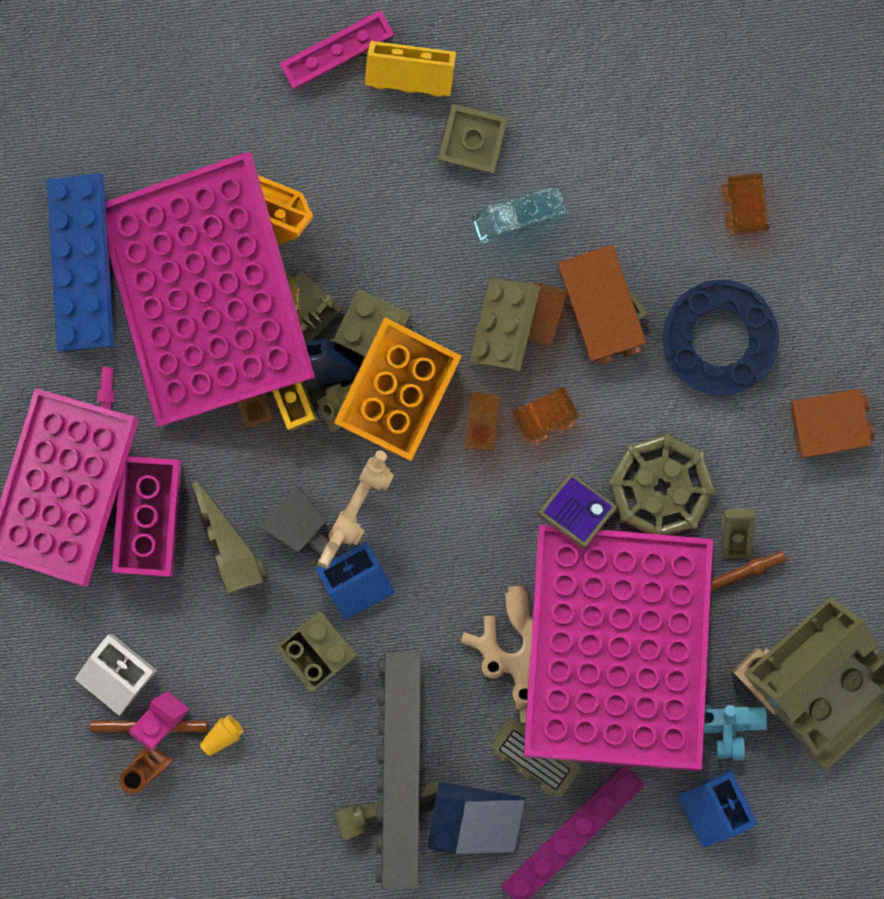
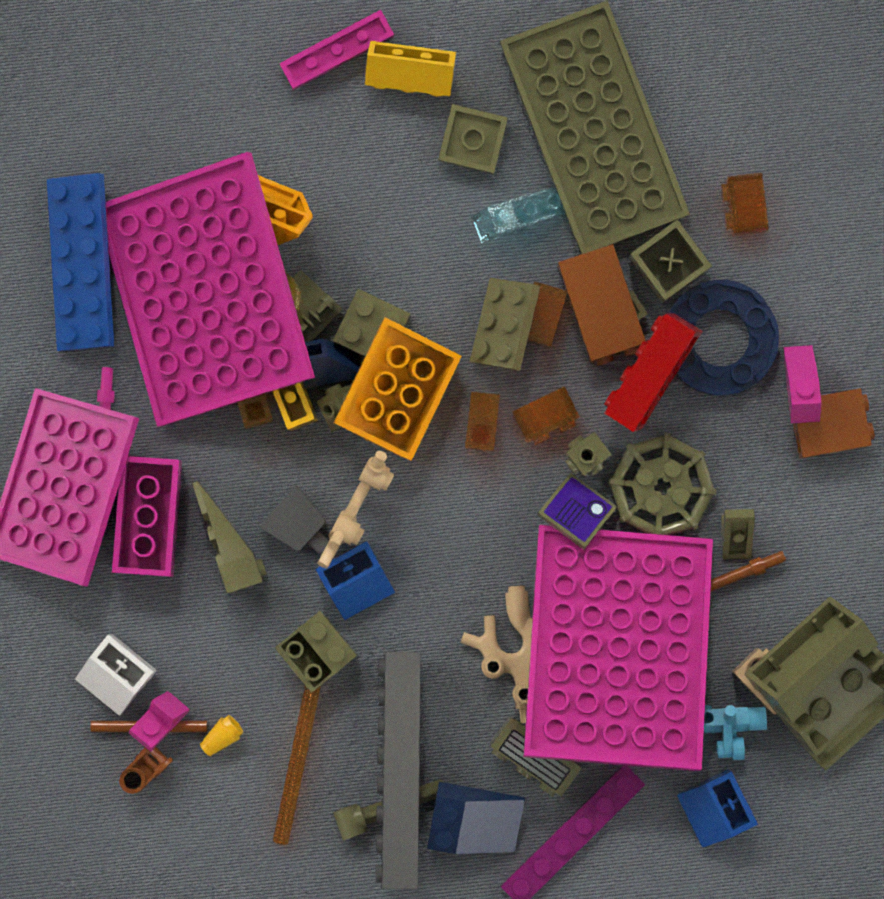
none -> clear orange axle [273,686,321,845]
none -> olive plate [500,1,690,254]
none -> olive brick [565,431,612,477]
none -> red brick [604,313,703,432]
none -> olive brick [628,219,712,304]
none -> dark pink slope [783,345,821,423]

